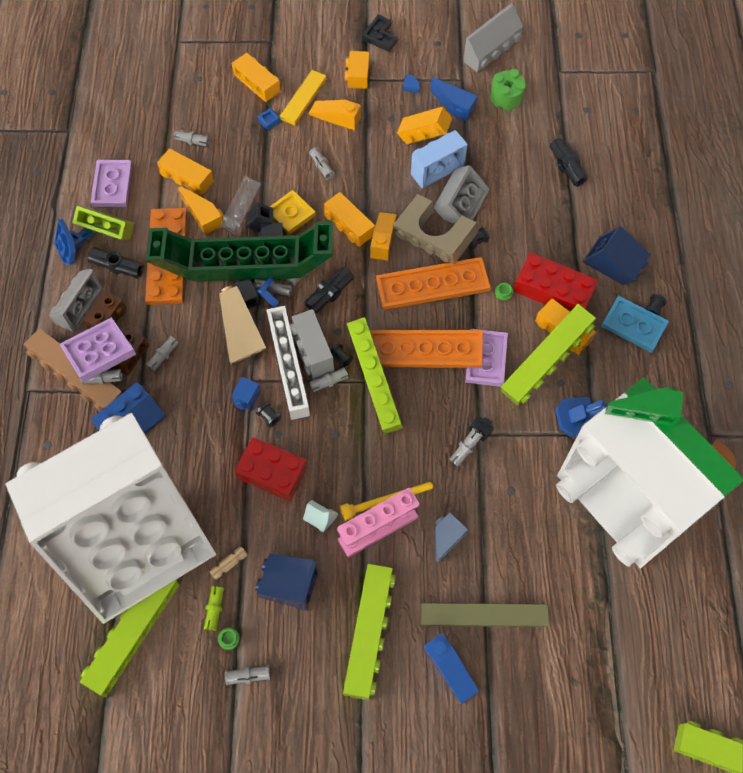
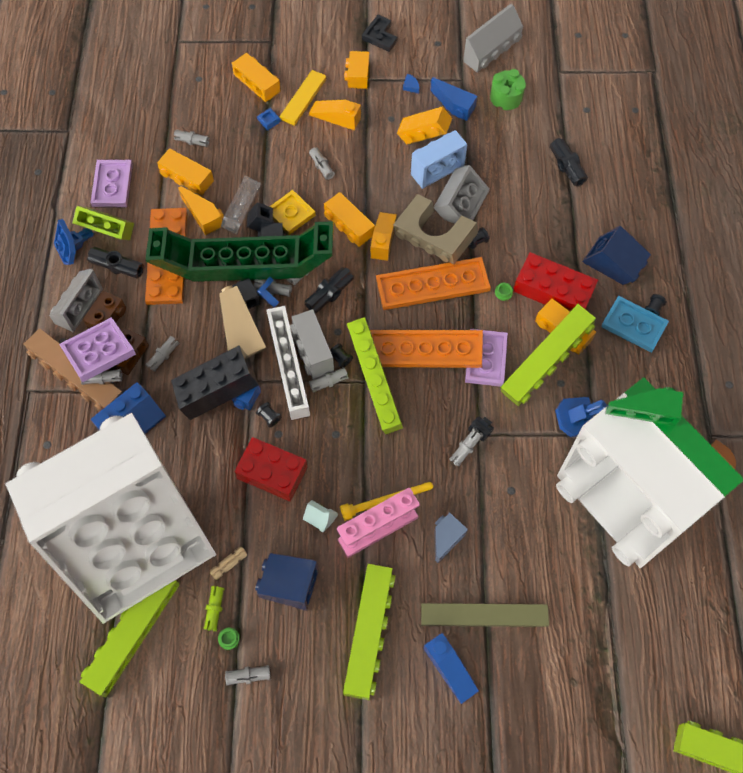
none -> black brick [171,345,259,420]

